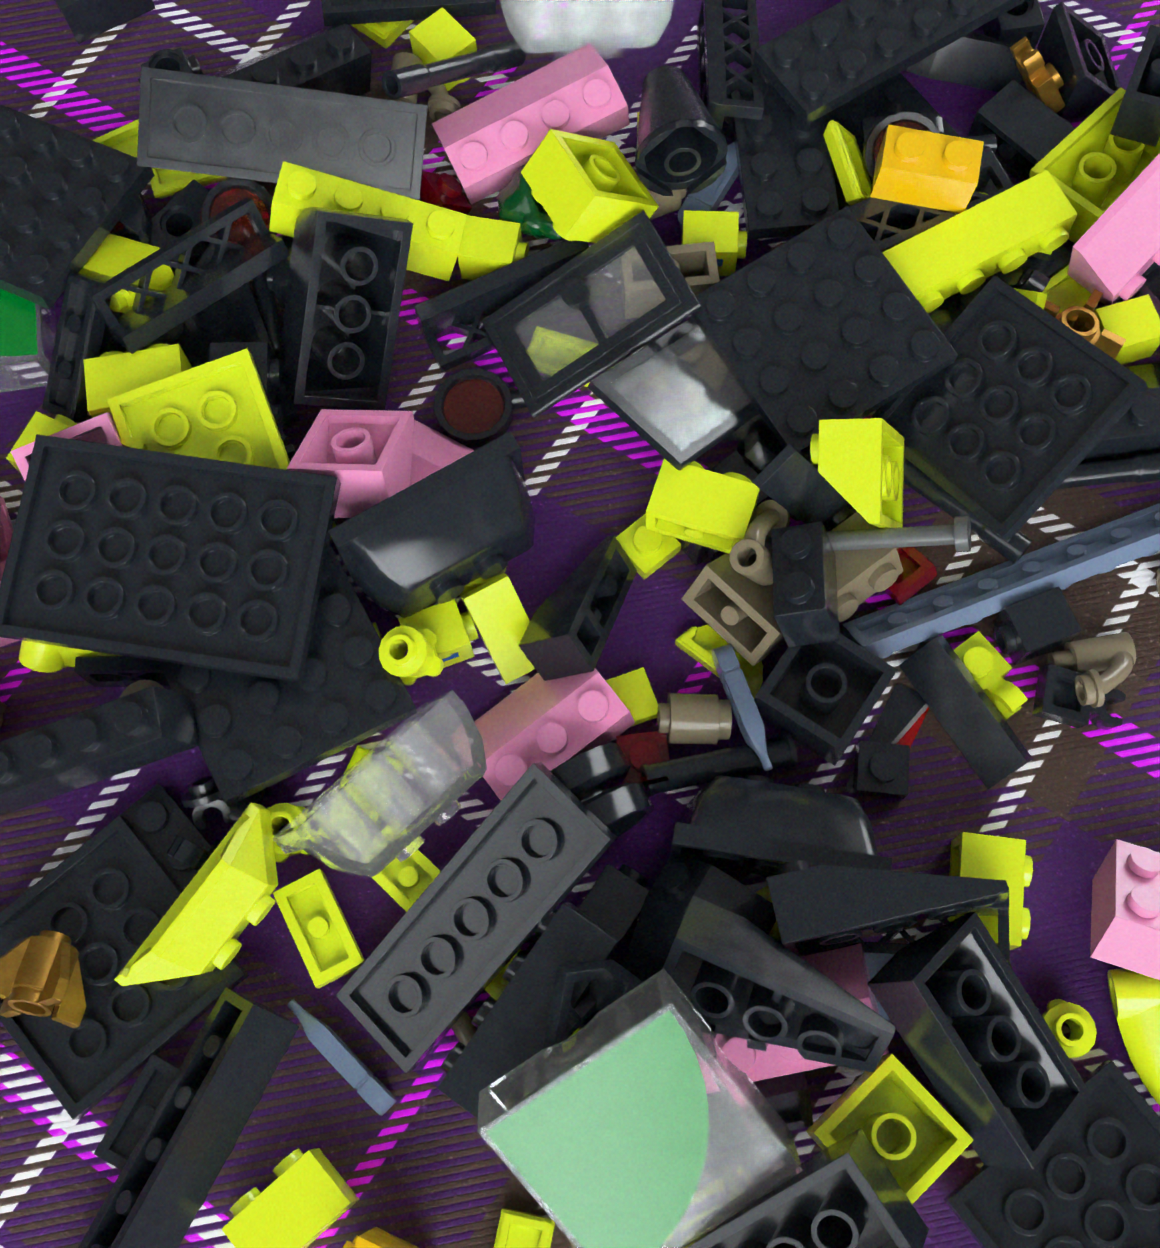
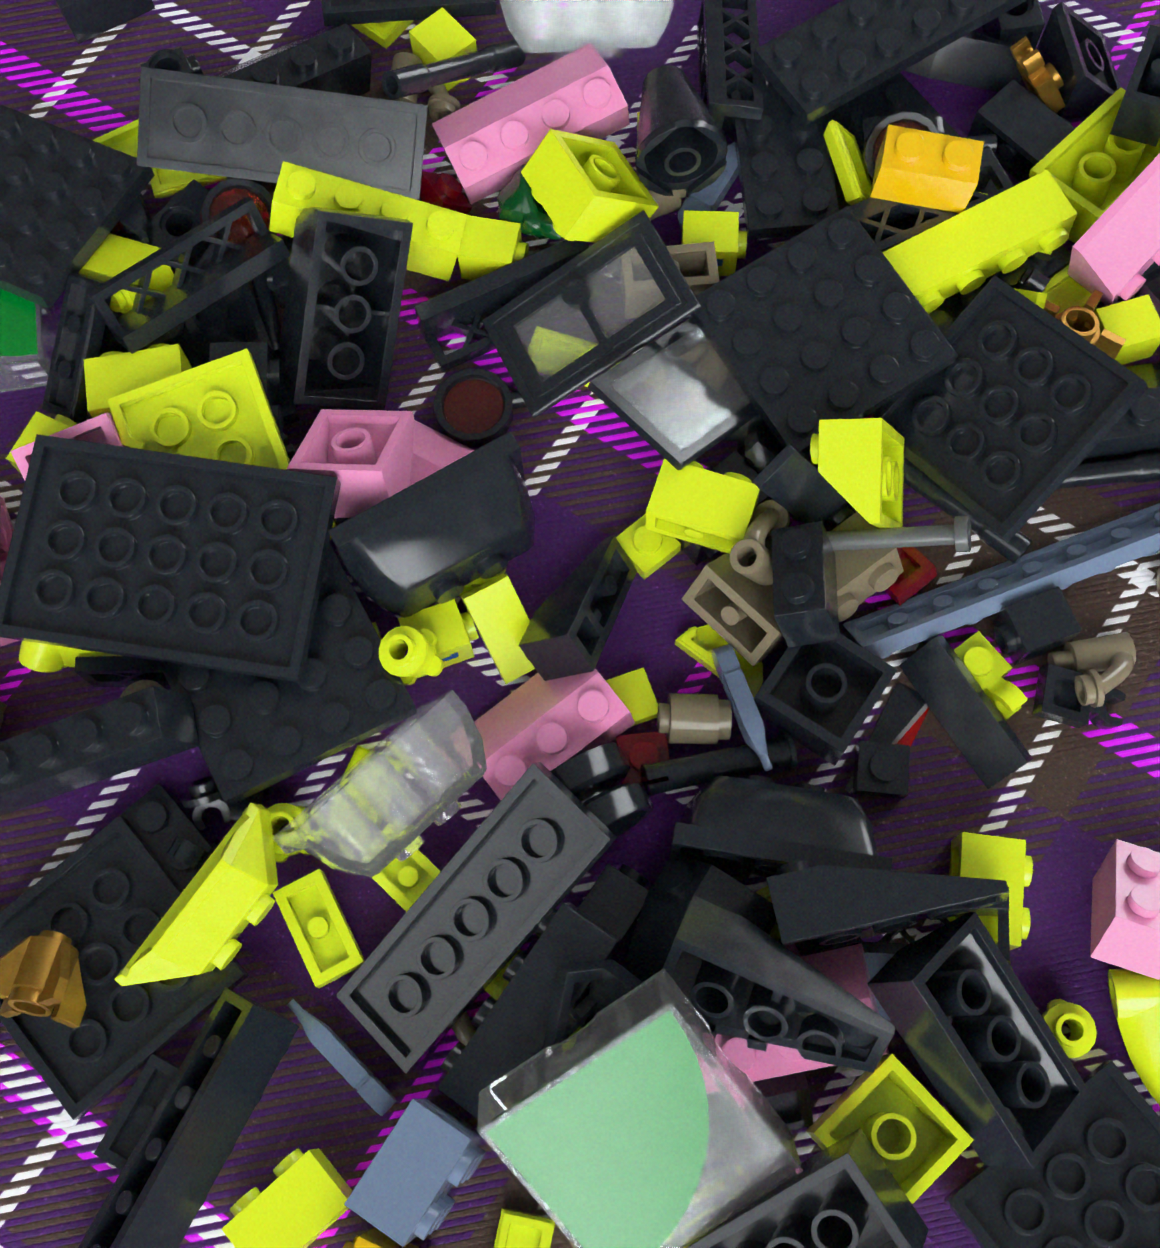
none -> sand blue brick [344,1099,486,1247]

